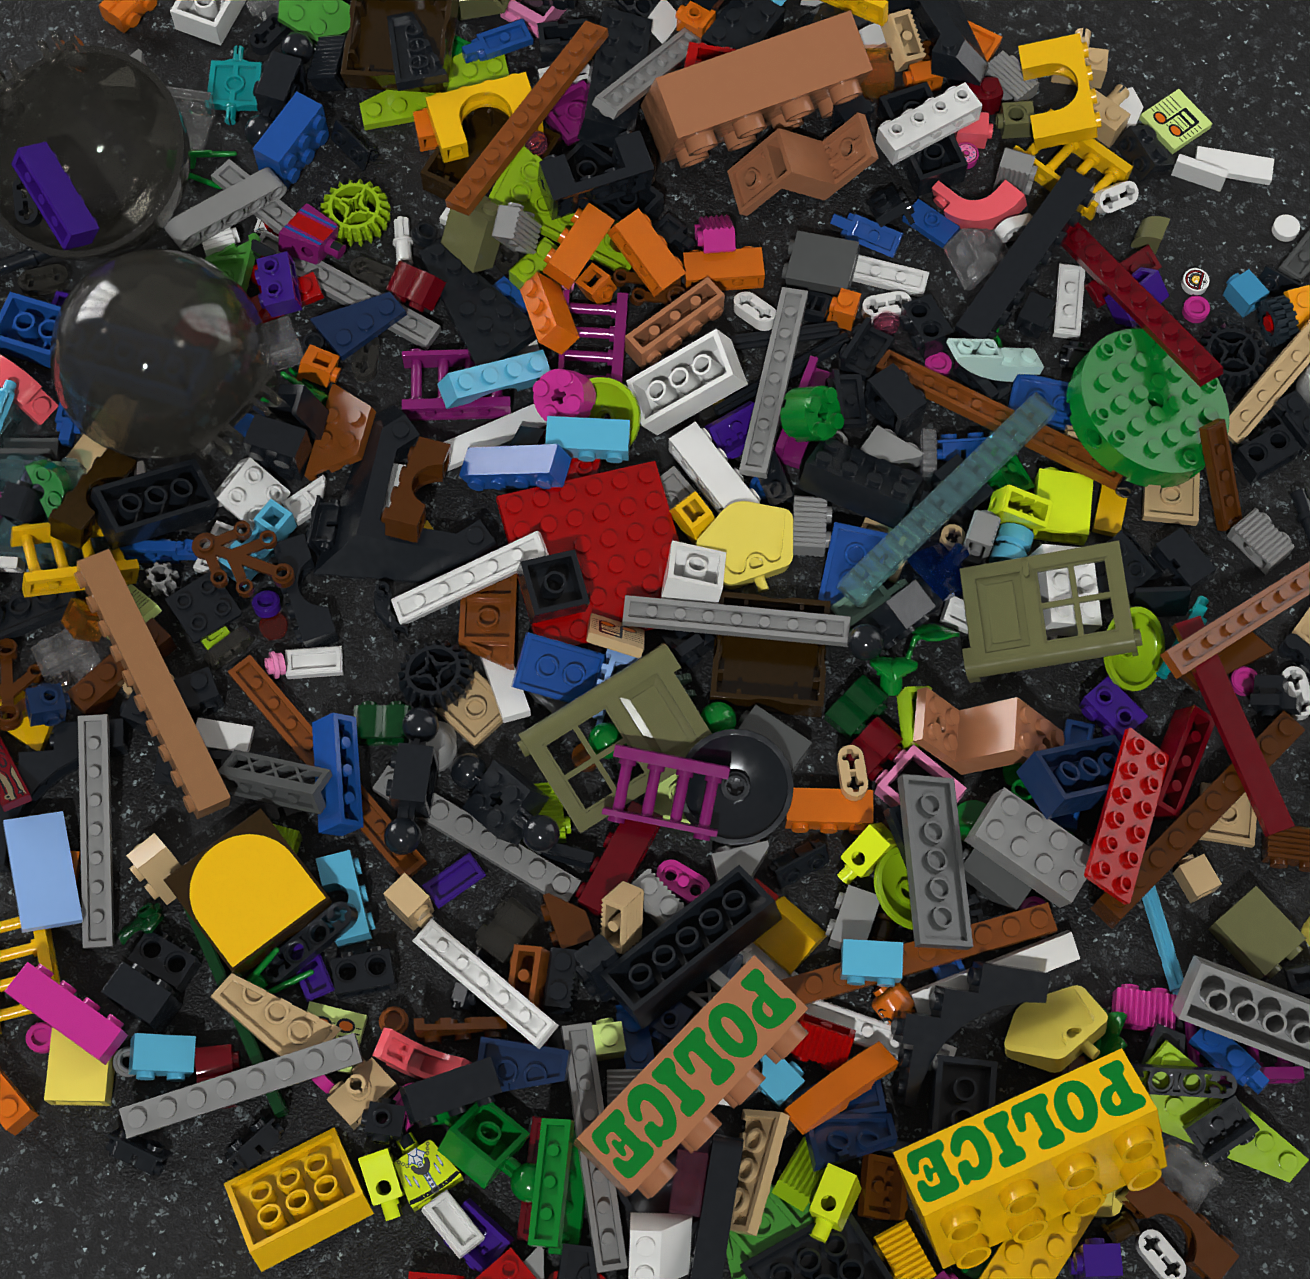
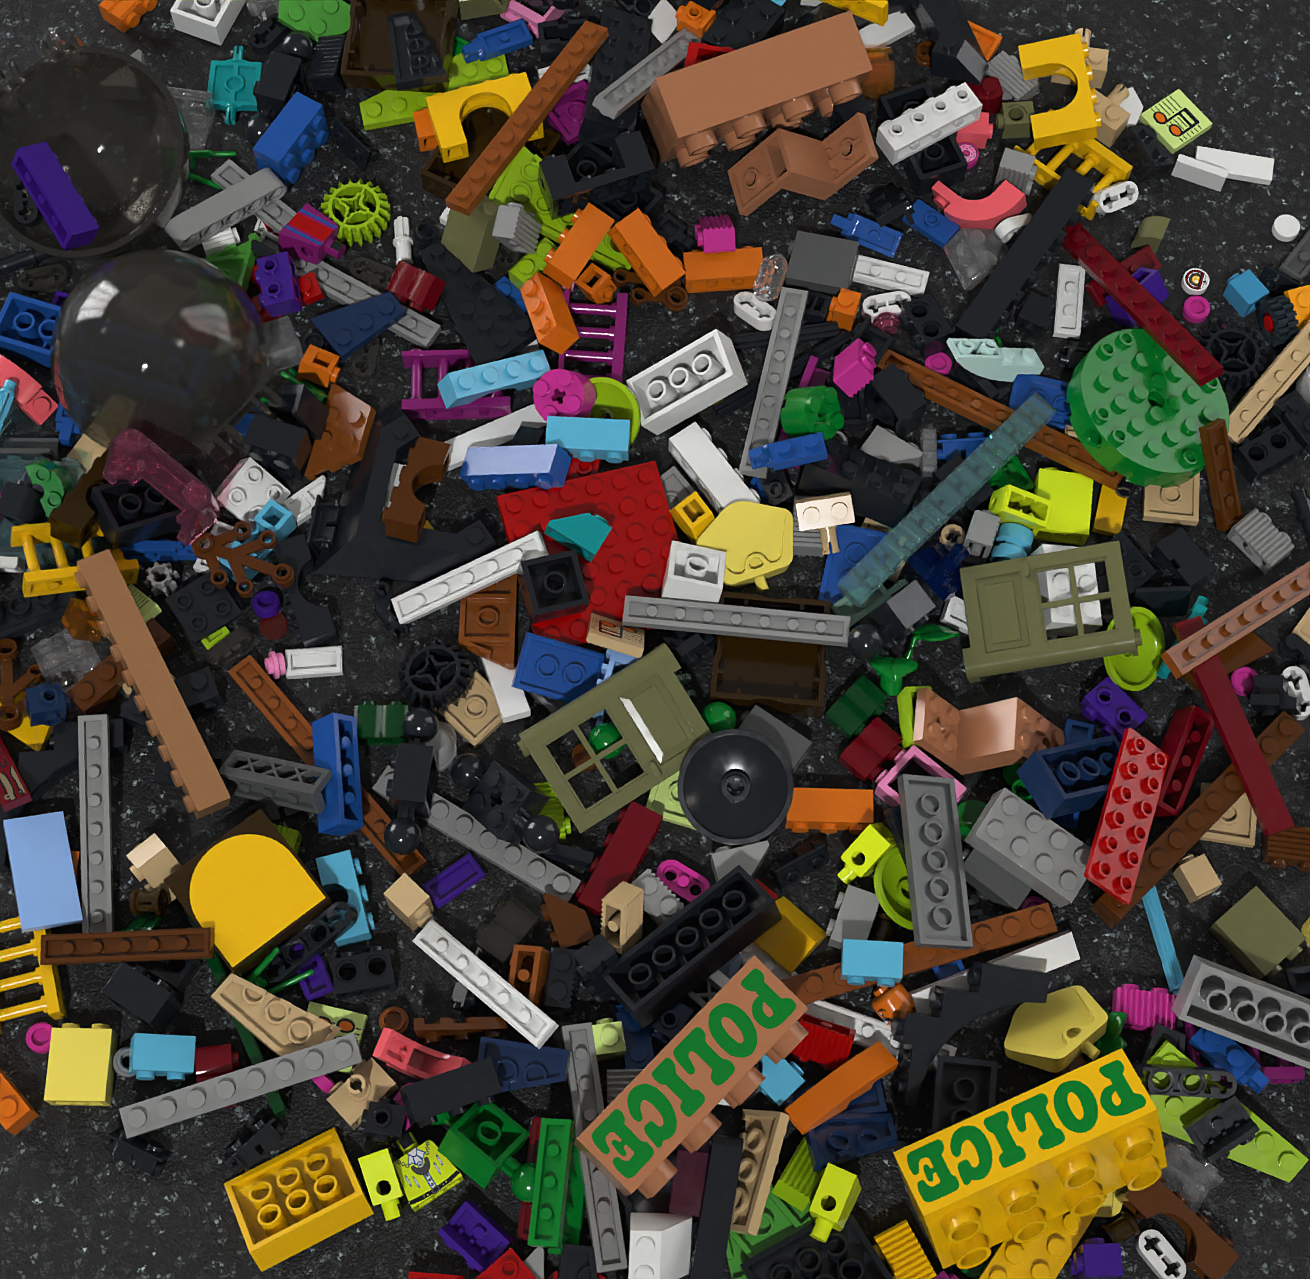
dark pink brick [4,962,128,1065] -> none
white tile [196,717,255,752] -> none
white tile [421,1190,485,1259] -> none
clear pink plate [525,131,548,156] -> none
magenta fence [602,744,731,841] -> none
nougat brick [625,277,725,369] -> none
dark purple bracket [705,401,755,459] -> none
tan beam [837,745,868,801] -> none
reddish brown bracket [857,1153,908,1222] -> none
tan brick [881,9,926,72] -> none
orange brick [903,58,944,92] -> none
none -> reddish brown tile [40,927,215,966]
none -> clear pink windscreen [102,429,220,547]
none -> dark brown bush [129,888,168,915]
none -> teal slope [544,513,612,562]
none -> blue hinge [748,432,828,471]
none -> clear beam [753,253,788,302]
none -> brick [794,491,855,554]
none -> dark pink brick [833,338,877,397]

